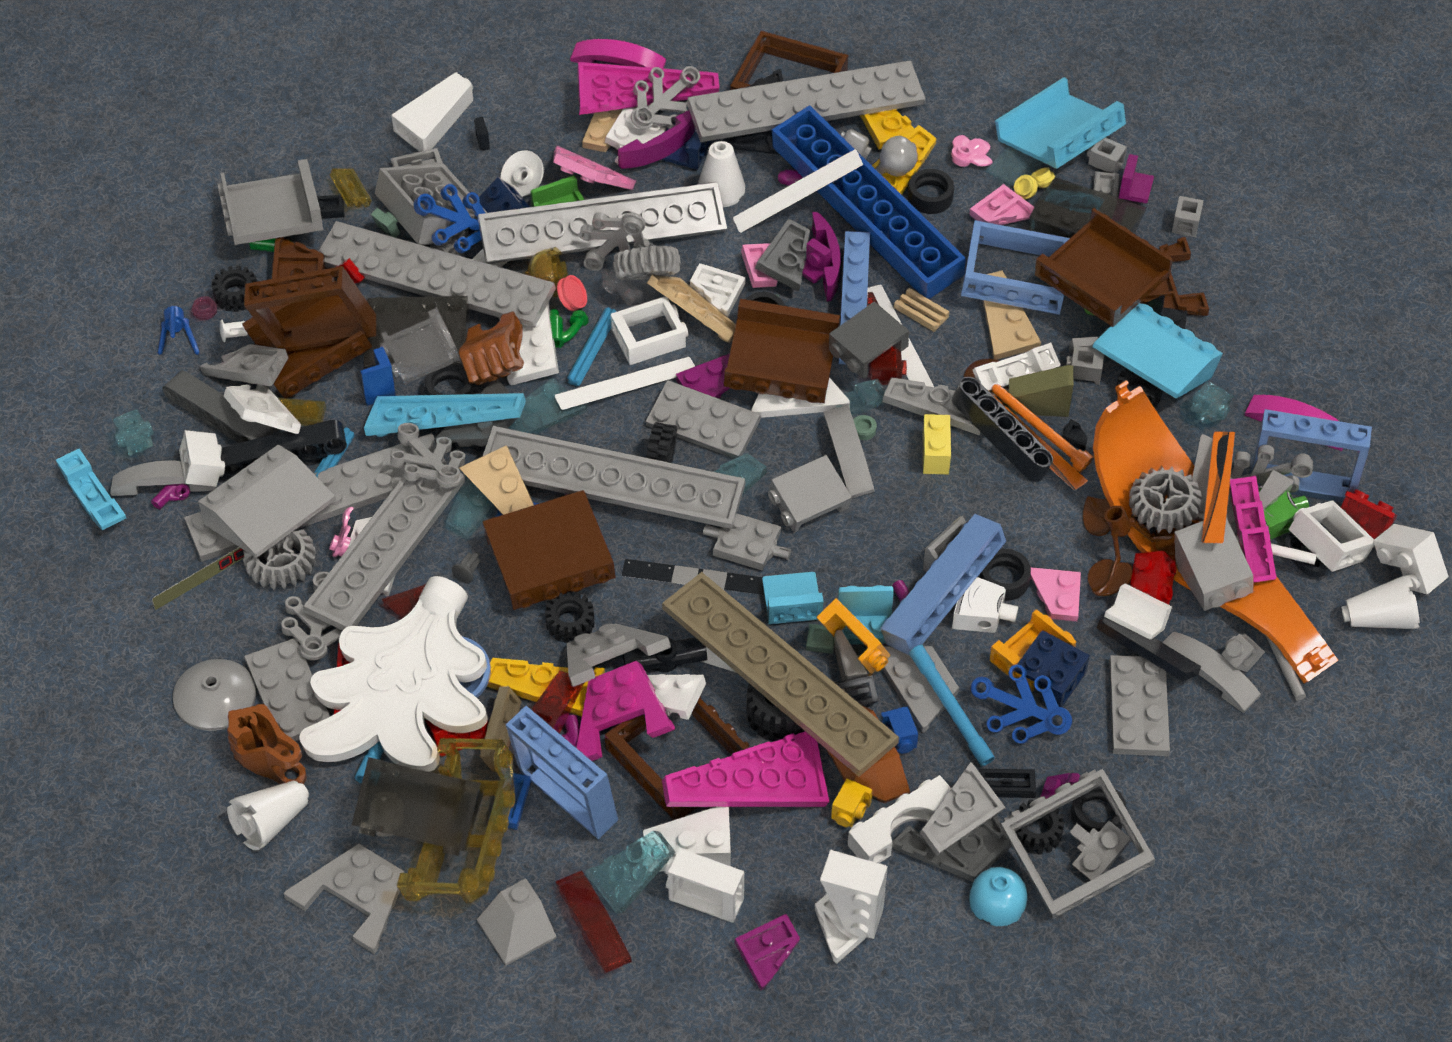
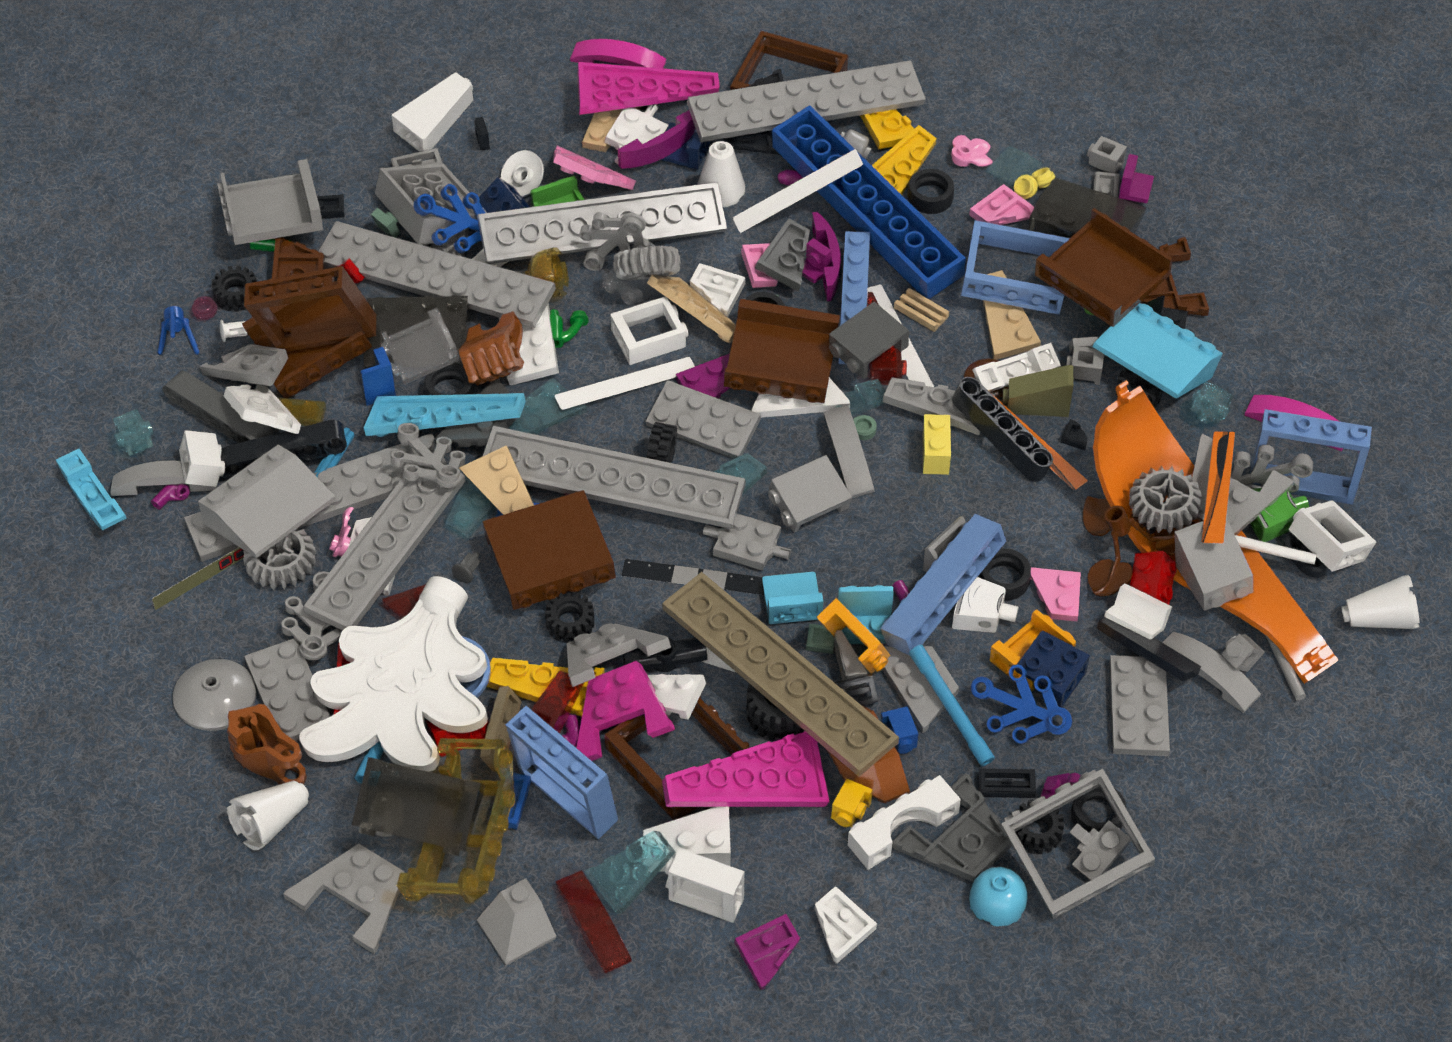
clear yellow tile [330,168,372,207] -> none
coral piece [557,275,587,311] -> none
dark azure axle [567,307,617,387] -> none
light grey plant [631,66,700,130] -> none
white wedge [820,850,888,939] -> none
light grey hair [876,136,918,177] -> none
light grey wing [920,762,1005,856] -> none
orange piece [991,384,1094,473] -> none
medium azure panel [995,78,1126,169] -> none
light grey brick [1172,196,1204,237] -> none
dark pink slope [1229,476,1277,583] -> none
red bracket [1340,489,1397,540] -> none
white brick [1373,524,1449,594] -> none

